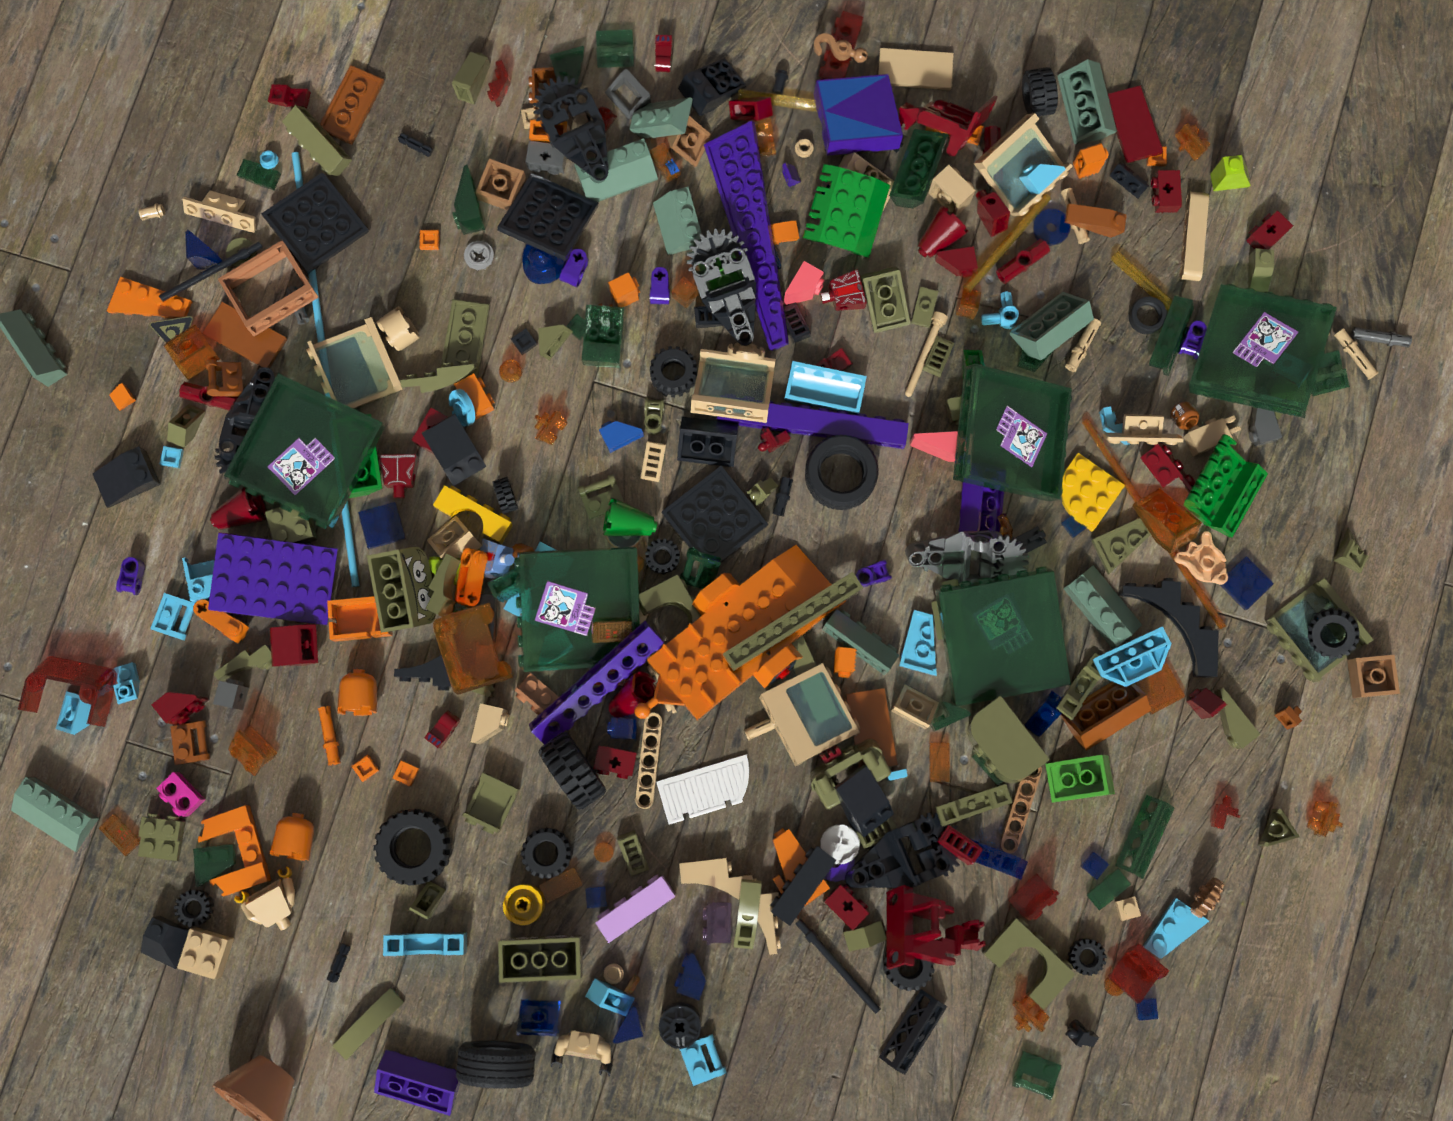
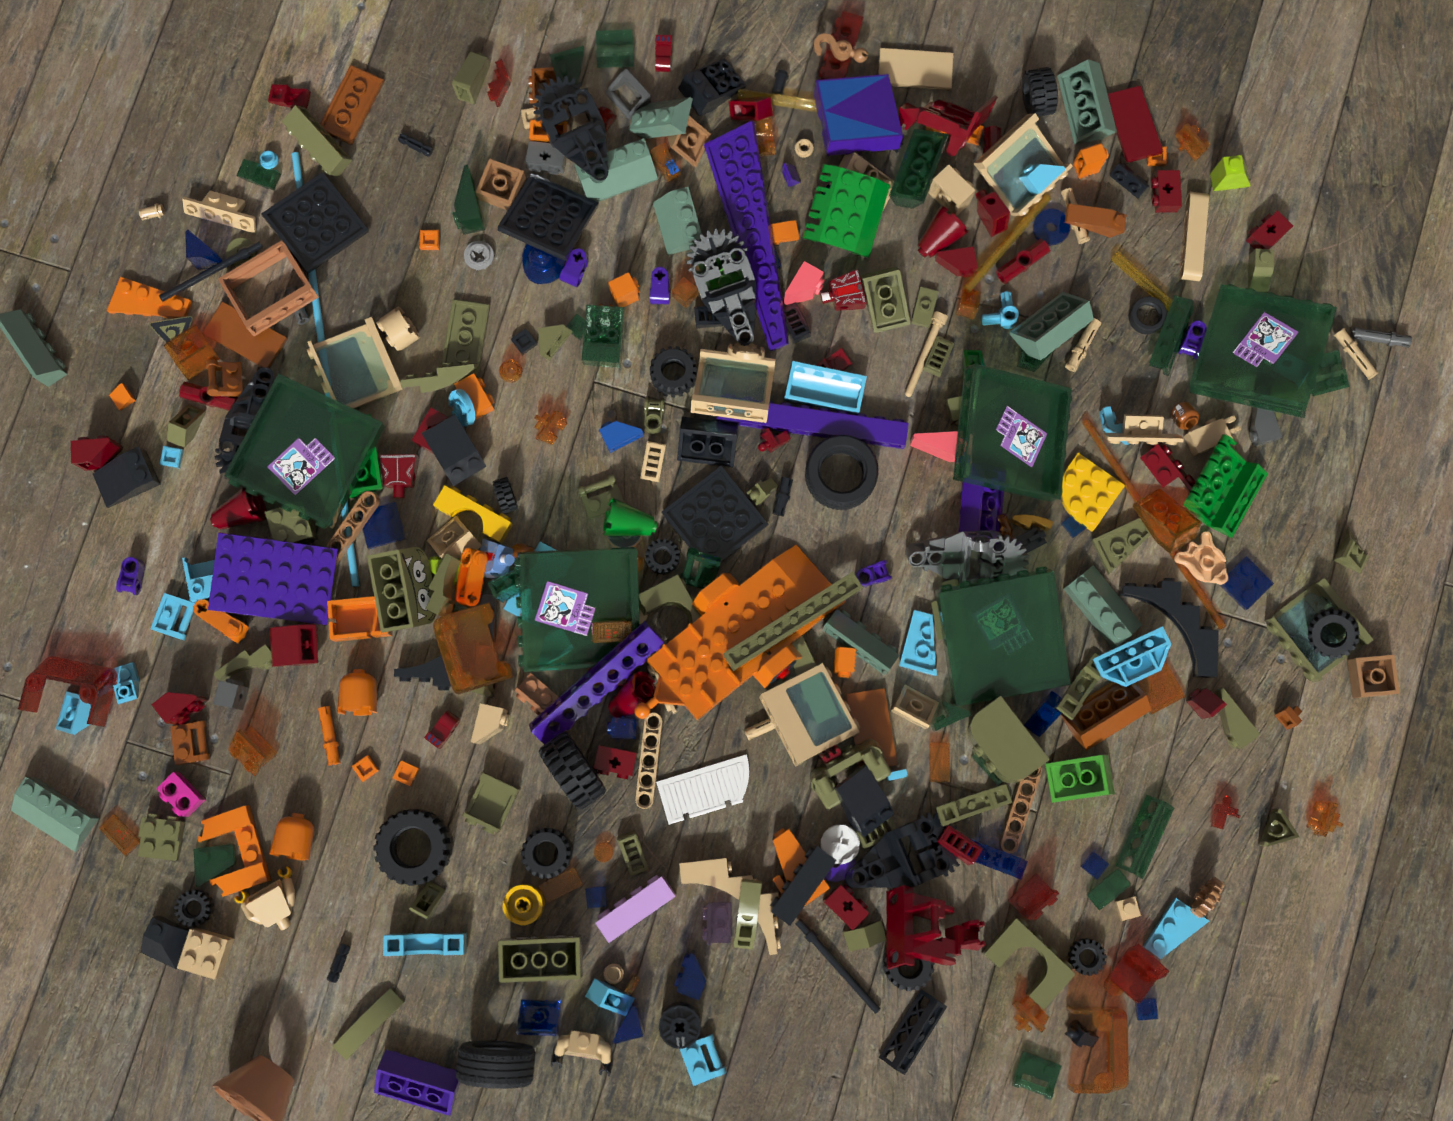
none -> dark red slope [70,435,123,471]
none -> medium nougat beam [326,491,380,567]
none -> pearl gold slope [1009,515,1053,531]
none -> clear orange windscreen [1066,1006,1129,1094]

